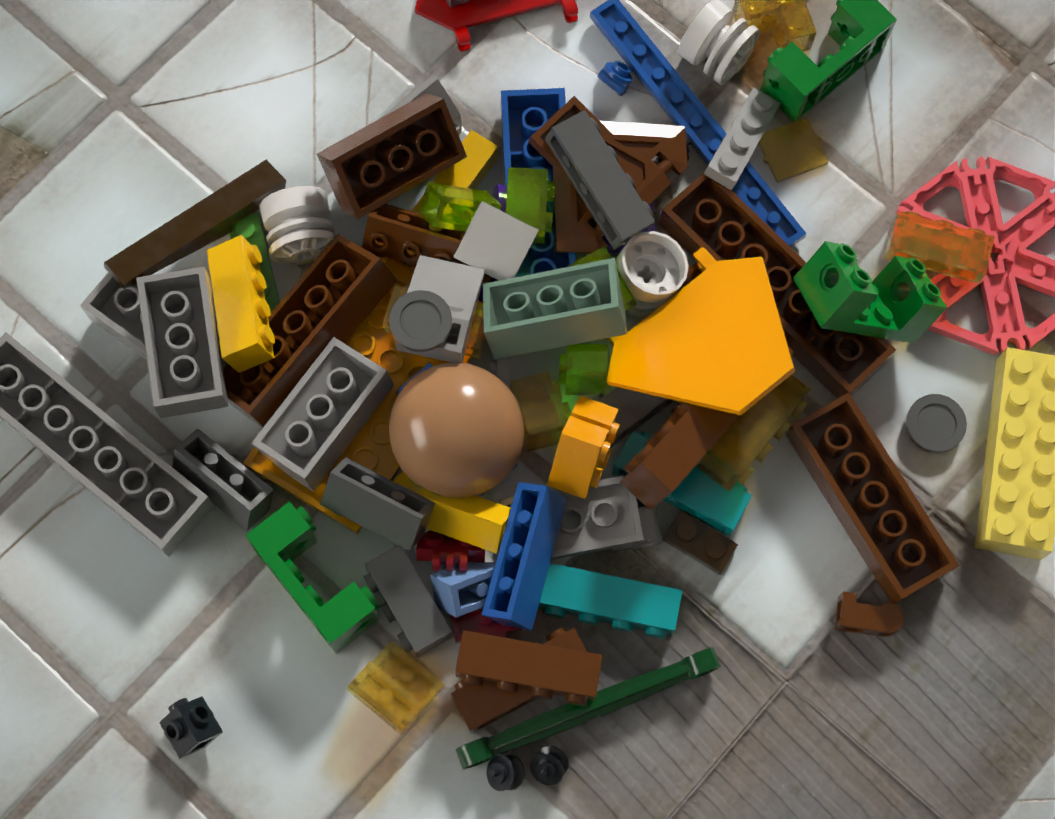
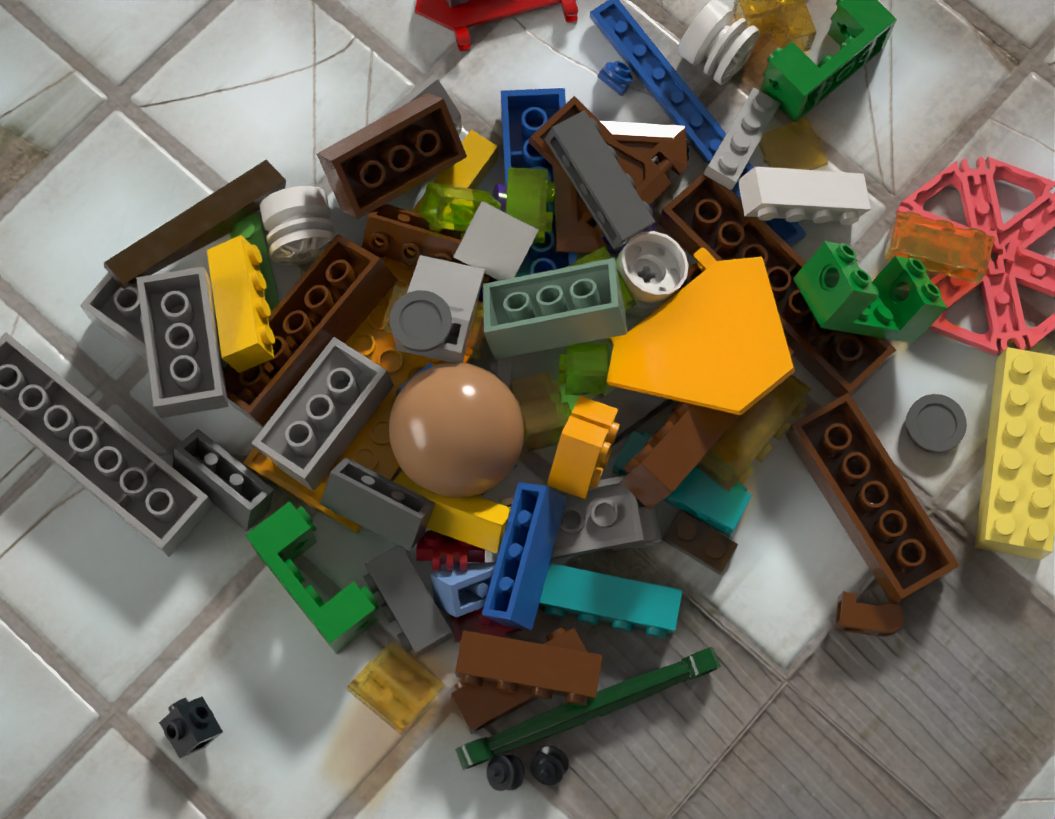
none -> white brick [738,166,871,225]

